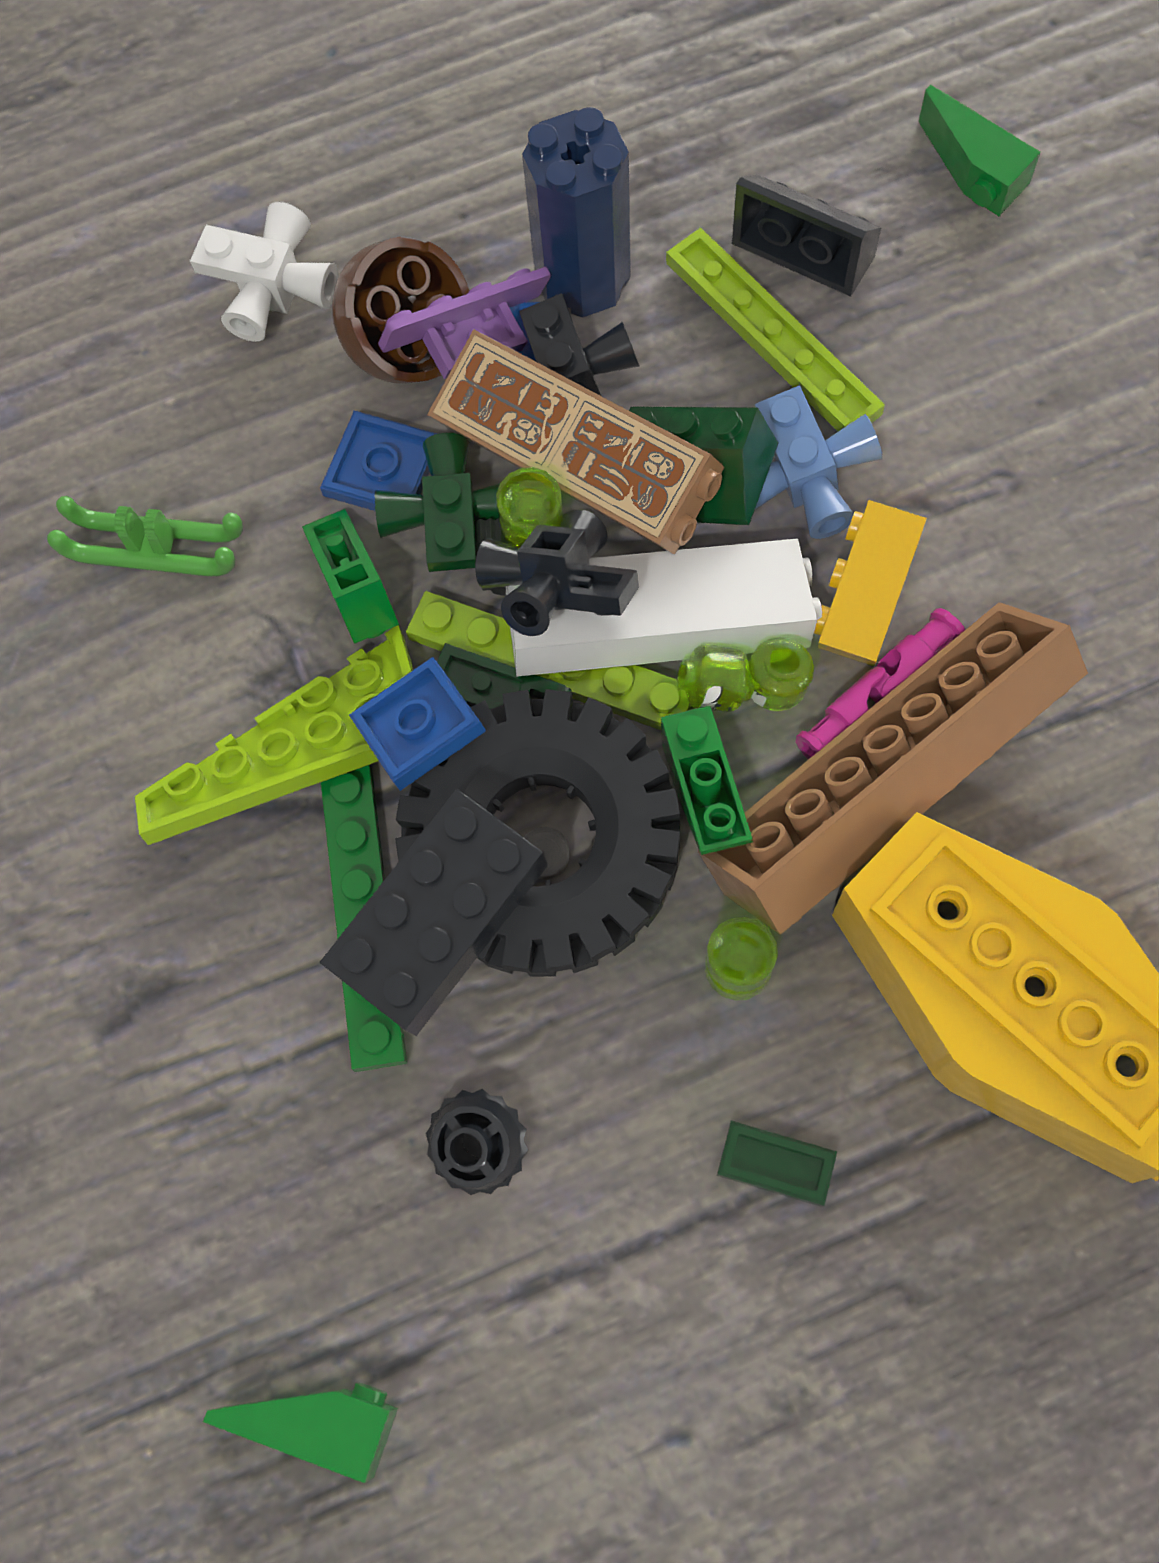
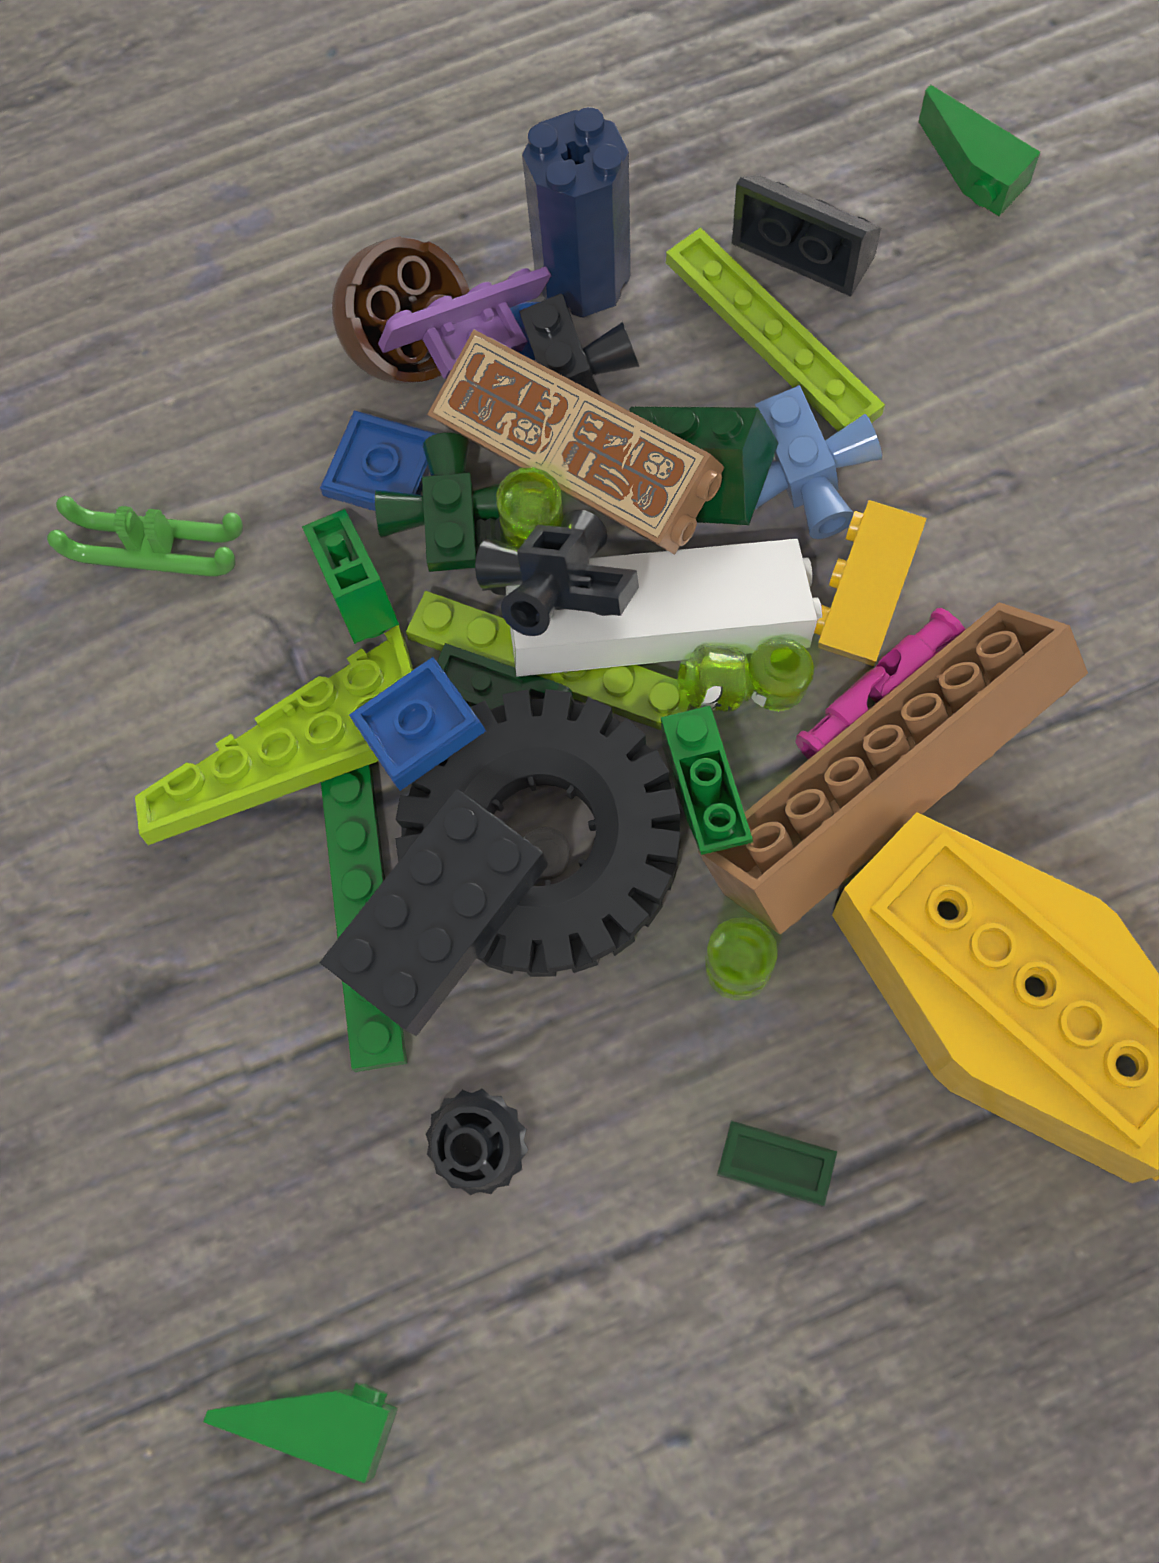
white brick [190,202,338,341] -> none

